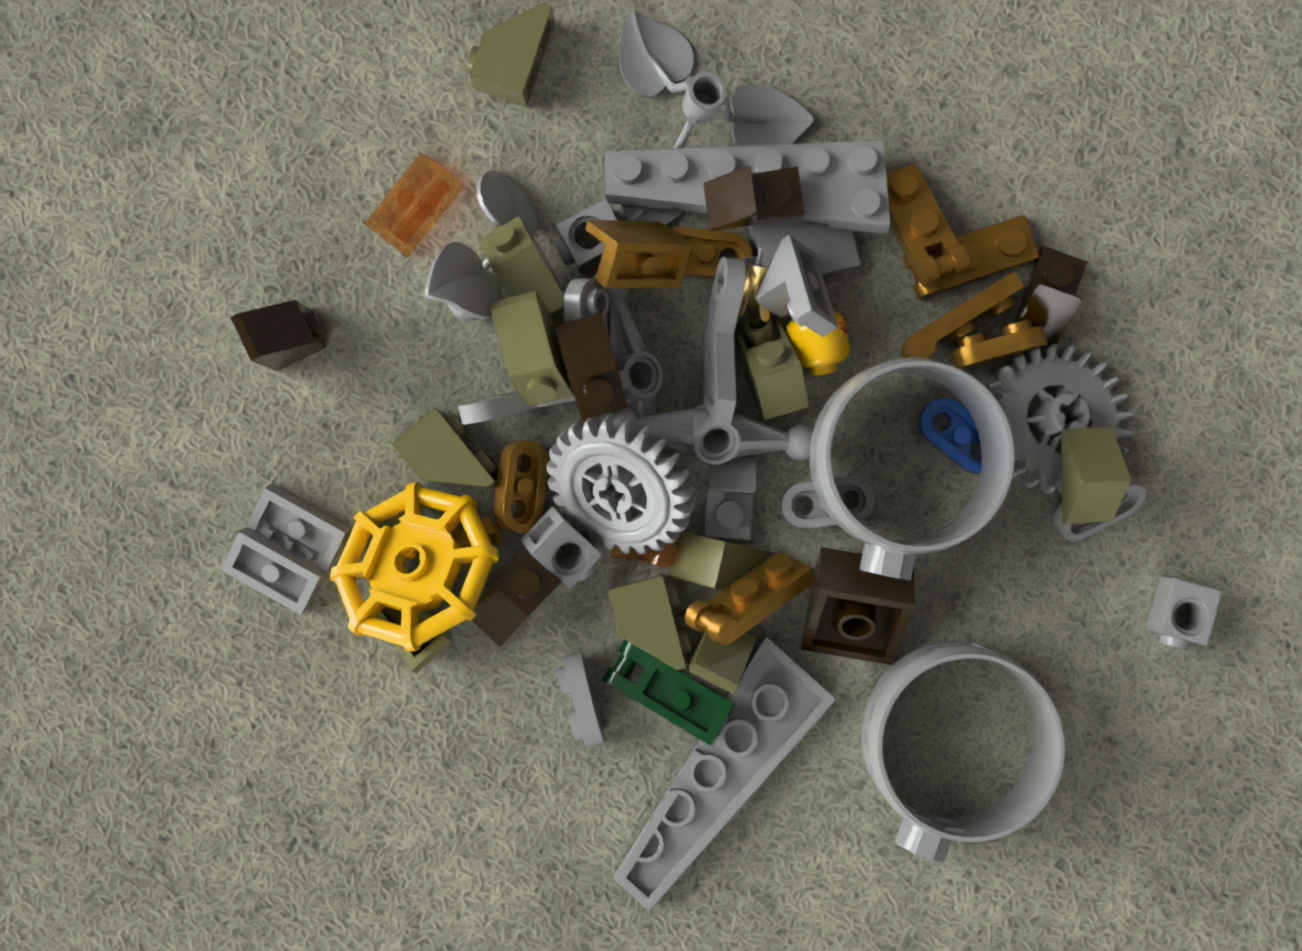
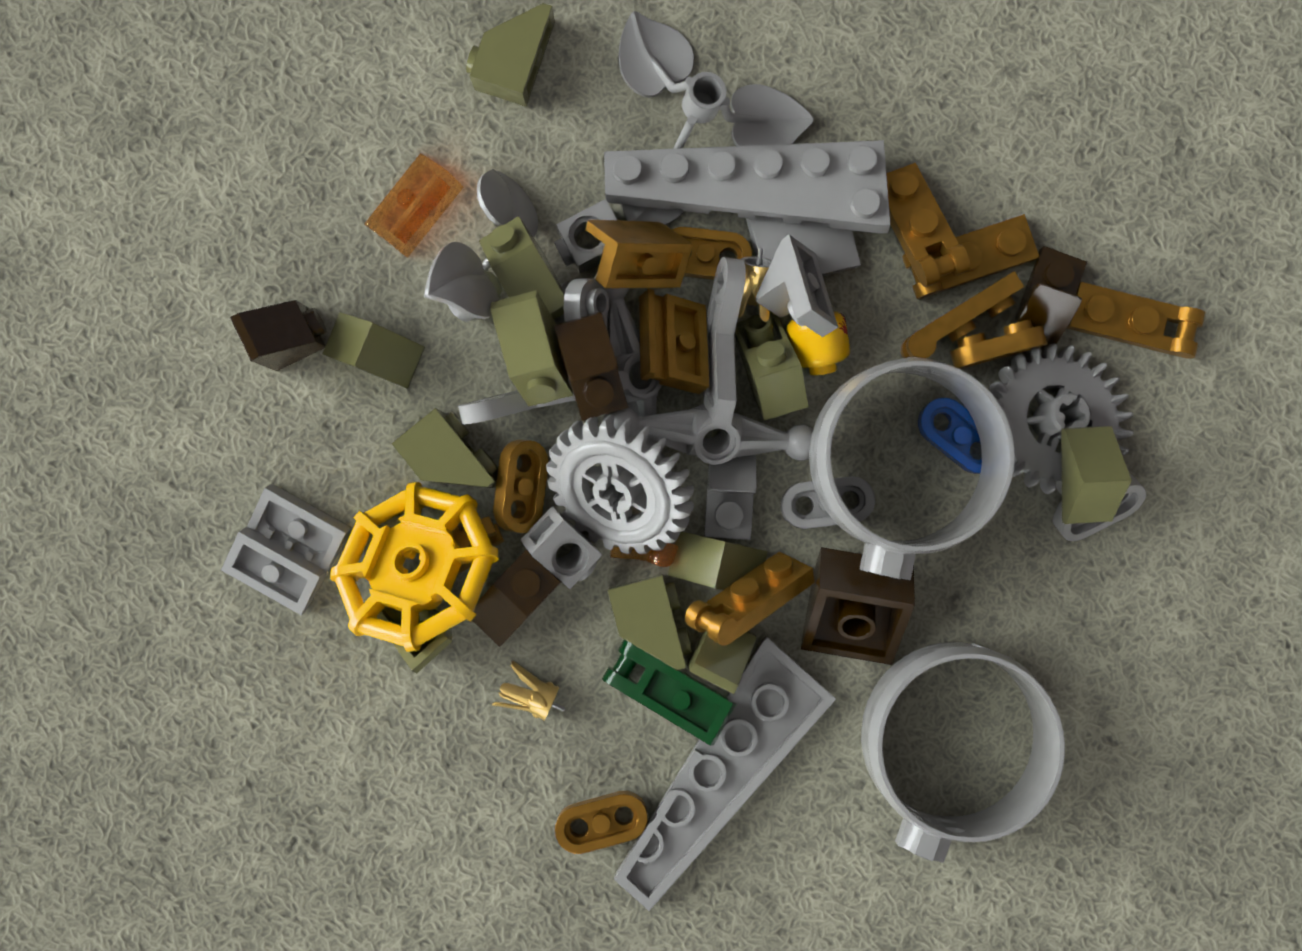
light grey plate [557,652,605,748] -> none
dark brown slope [703,166,804,231] -> none
light grey brick [1145,577,1222,651] -> none
none -> olive slope [322,312,425,389]
none -> pearl gold piece [492,661,565,721]
none -> pearl gold plate [555,791,647,854]
none -> pearl gold plate [639,288,709,394]
none -> pearl gold plate [1066,282,1206,359]

